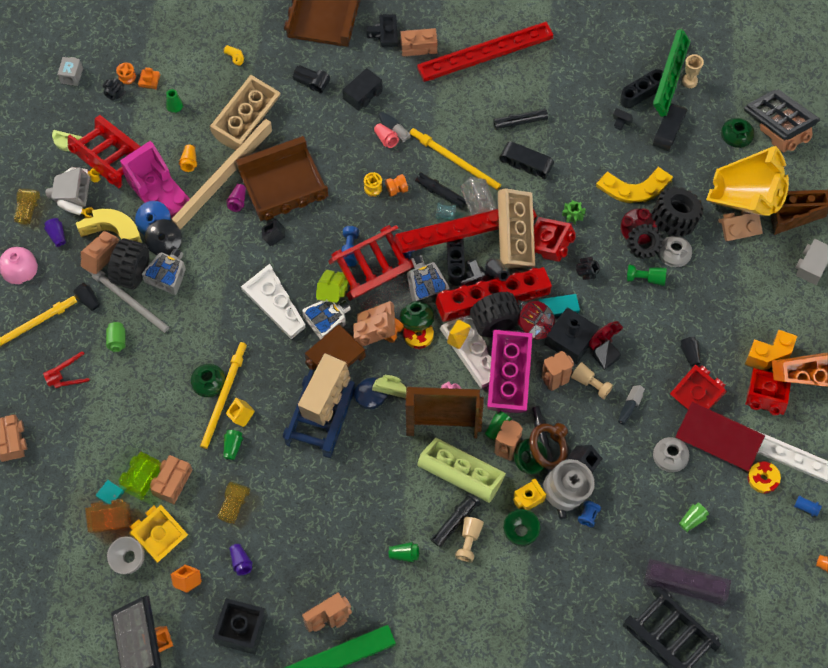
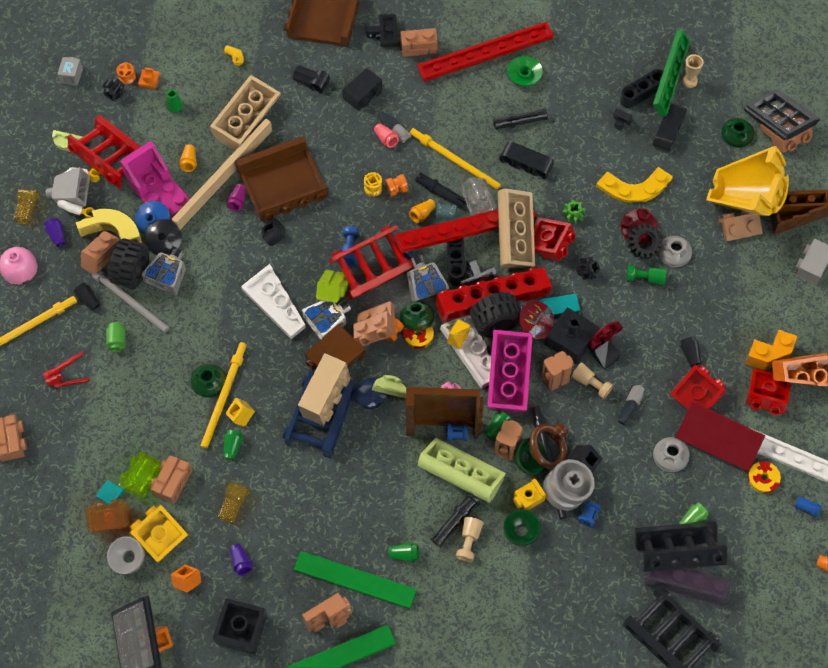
black cone [485,259,509,281] -> none
black tyre [652,186,704,237] -> none
none -> green tile [294,551,417,610]
none -> light orange cone [409,199,436,223]
none -> blue bush [447,423,468,441]
none -> green dish [507,56,543,87]
none -> black fence [635,521,727,572]

